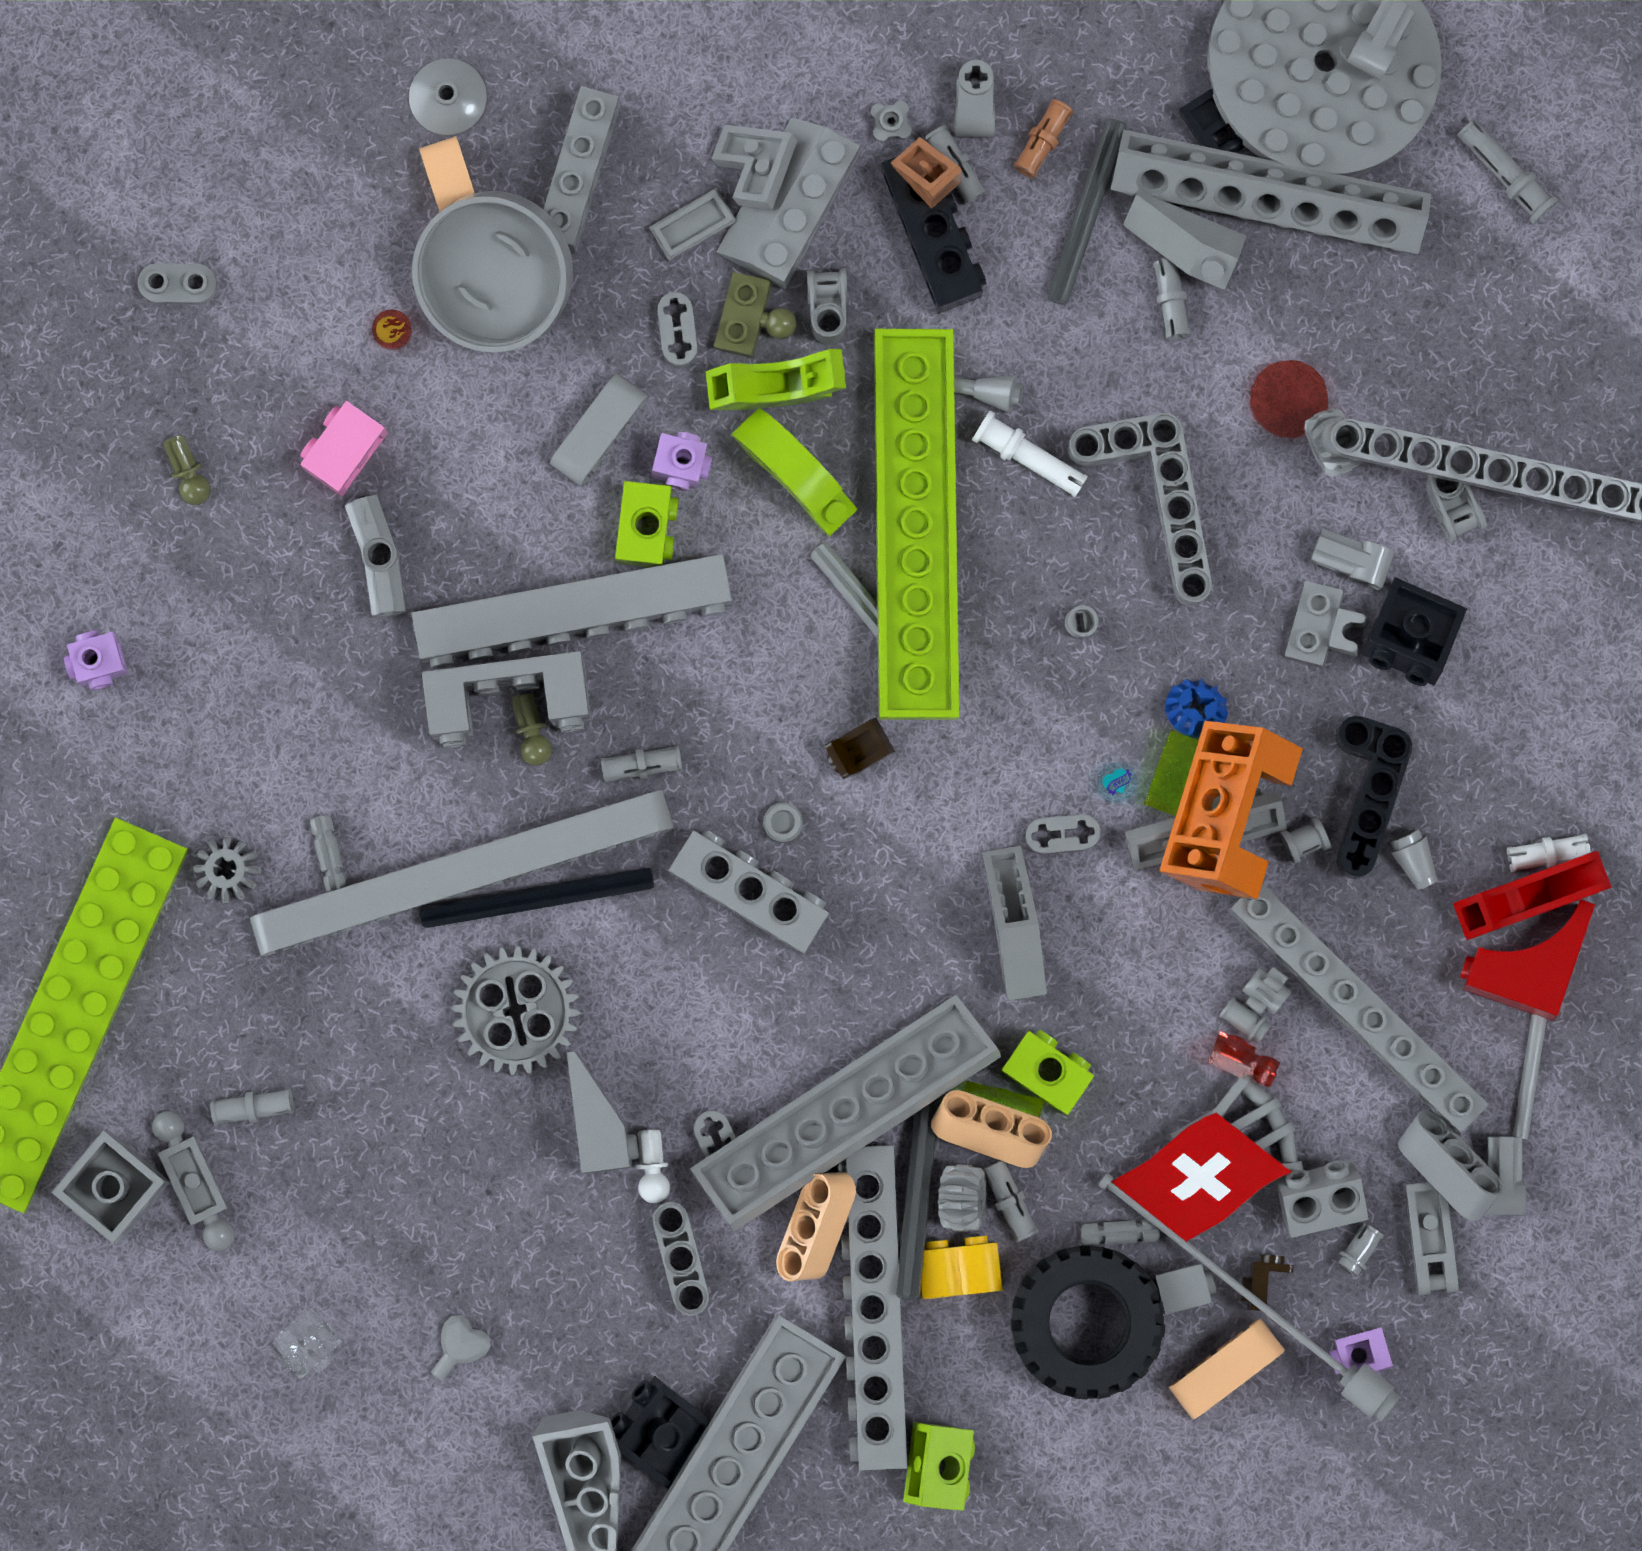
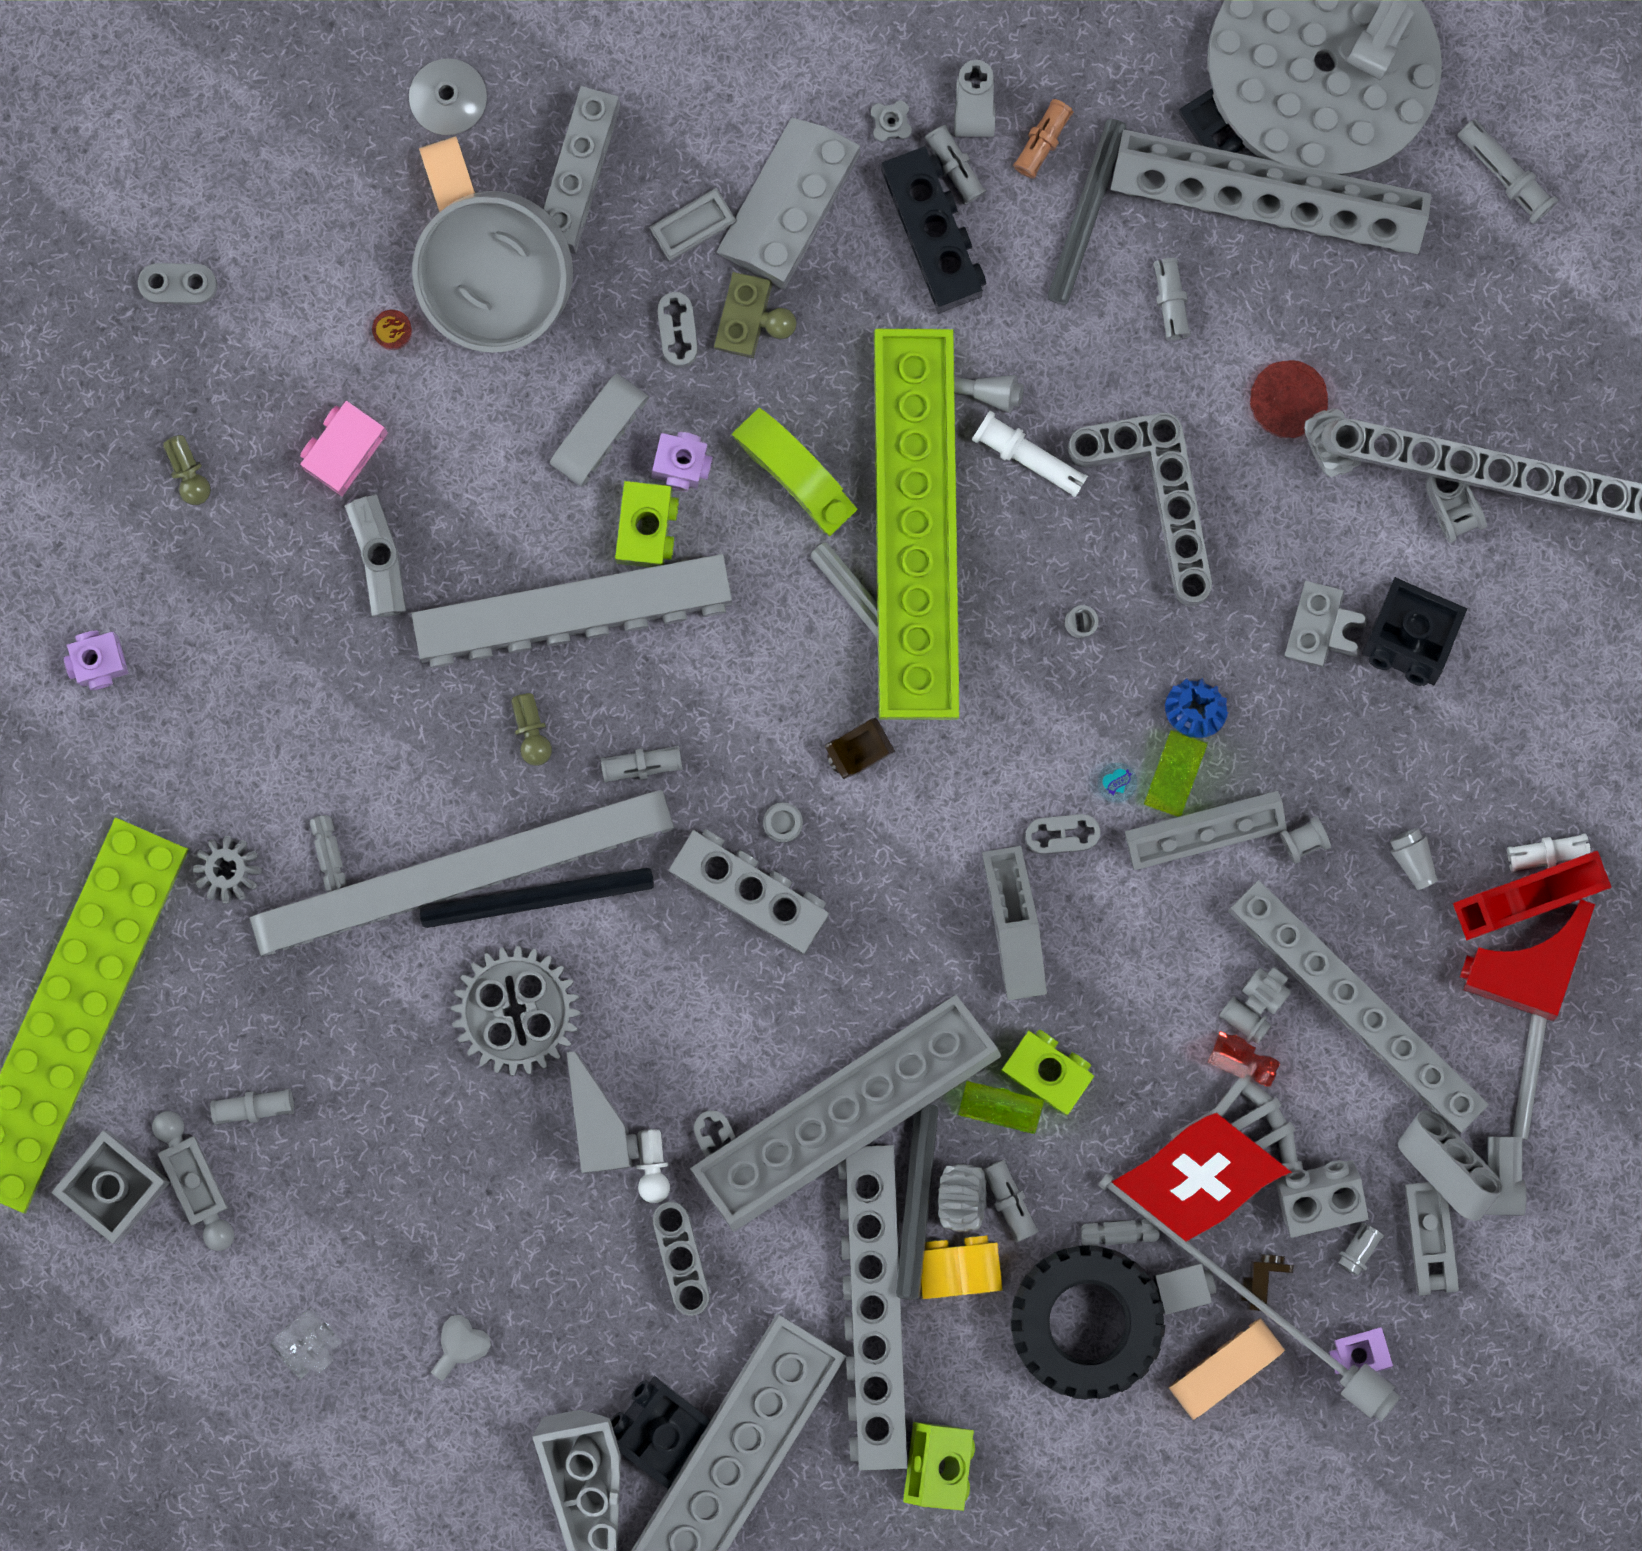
light grey plate [422,651,592,748] -> none
lime arch [705,349,846,410] -> none
light grey plate [712,125,798,210] -> none
light nougat beam [776,1172,856,1281] -> none
light grey piece [807,268,848,346] -> none
nougat slope [891,137,962,209] -> none
light nougat beam [931,1090,1052,1168] -> none
light grey slope [1123,190,1246,290] -> none
orange plate [1159,721,1303,900] -> none
light grey piece [1310,528,1395,590] -> none
black beam [1335,715,1413,879] -> none

